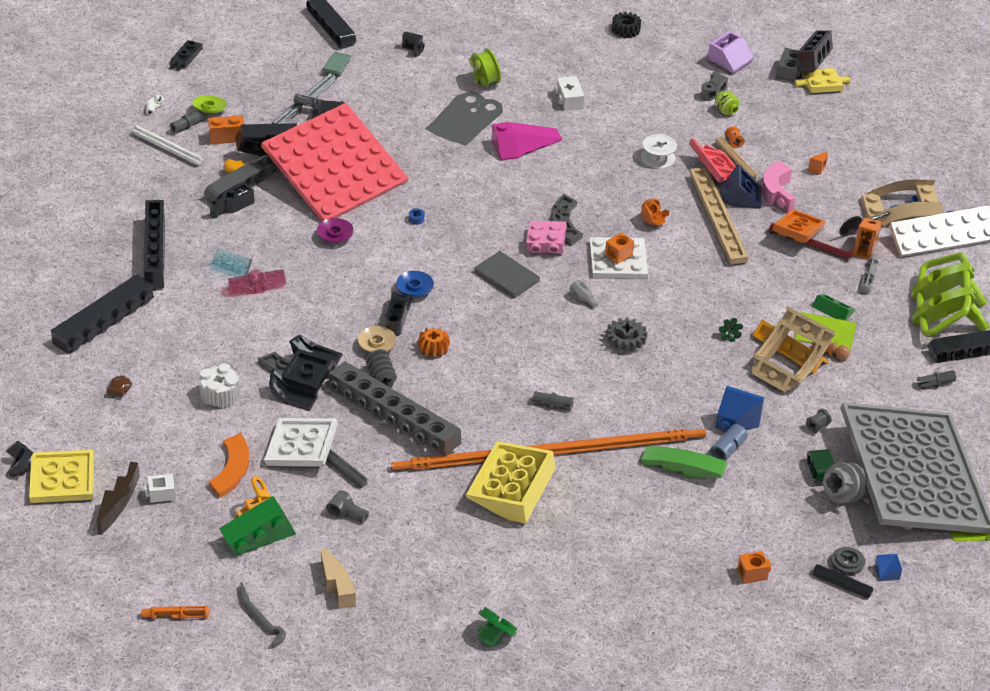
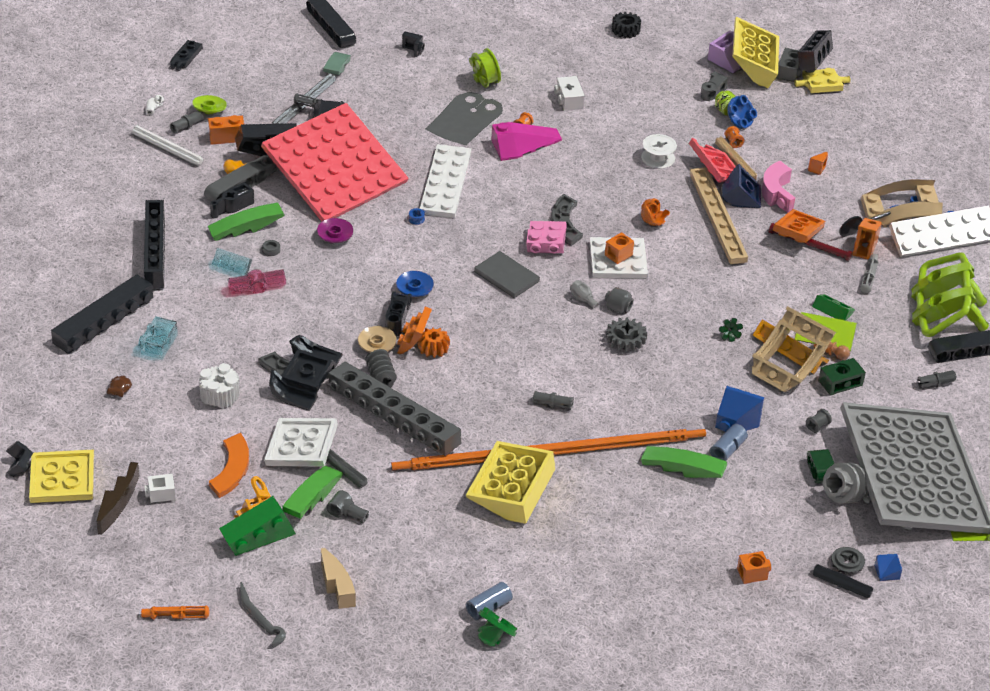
none -> clear light blue brick [139,316,178,360]
none -> bright green slope [208,202,285,241]
none -> dark grey tile [262,240,281,256]
none -> bright green slope [282,466,343,519]
none -> orange slope [397,306,432,354]
none -> white plate [420,144,471,219]
none -> sand blue pin [466,582,513,620]
none -> orange bush [513,112,534,125]
none -> dark grey head [604,287,634,314]
none -> blue dish [727,95,757,129]
none -> light yellow slope [732,17,779,88]
none -> dark green brick [818,358,866,396]

